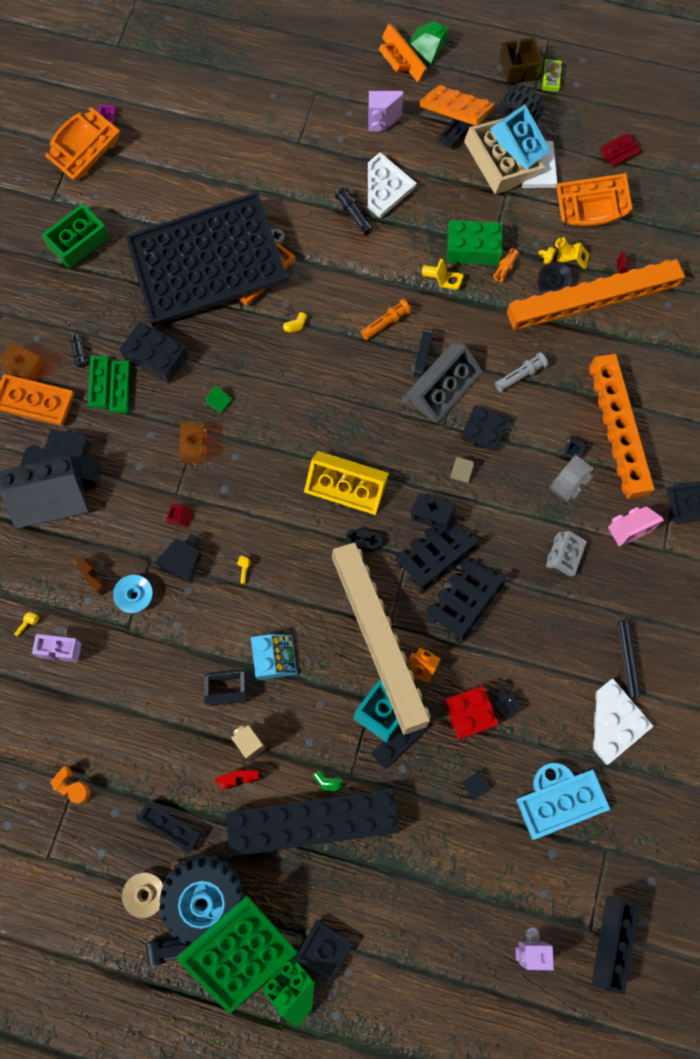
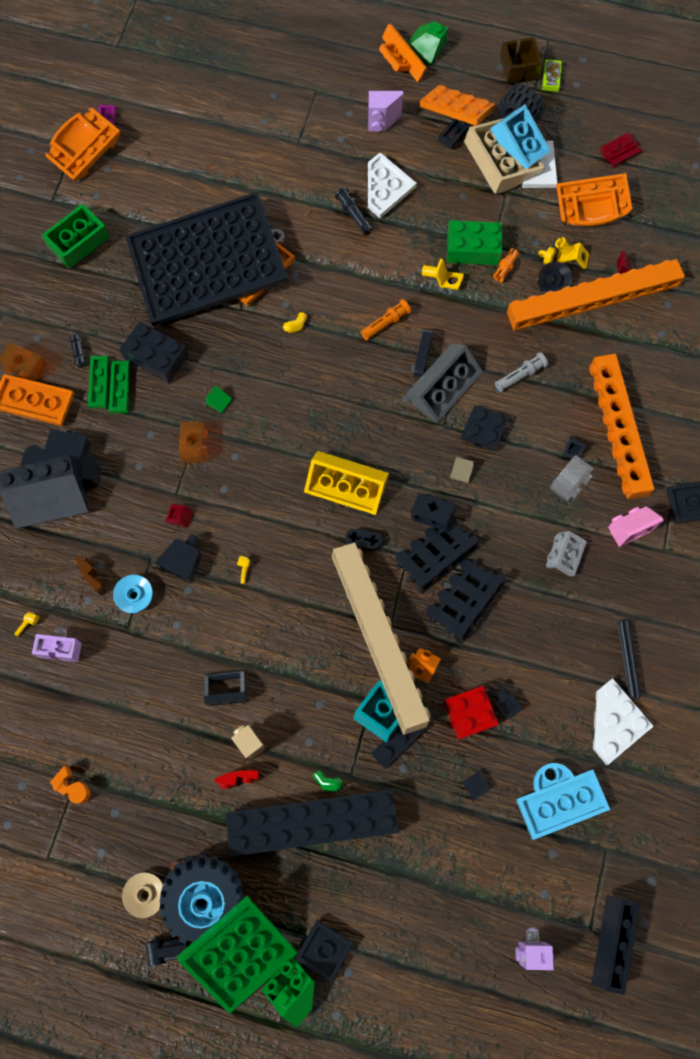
black plate [136,801,201,853] -> none
medium azure slope [251,634,297,681] -> none

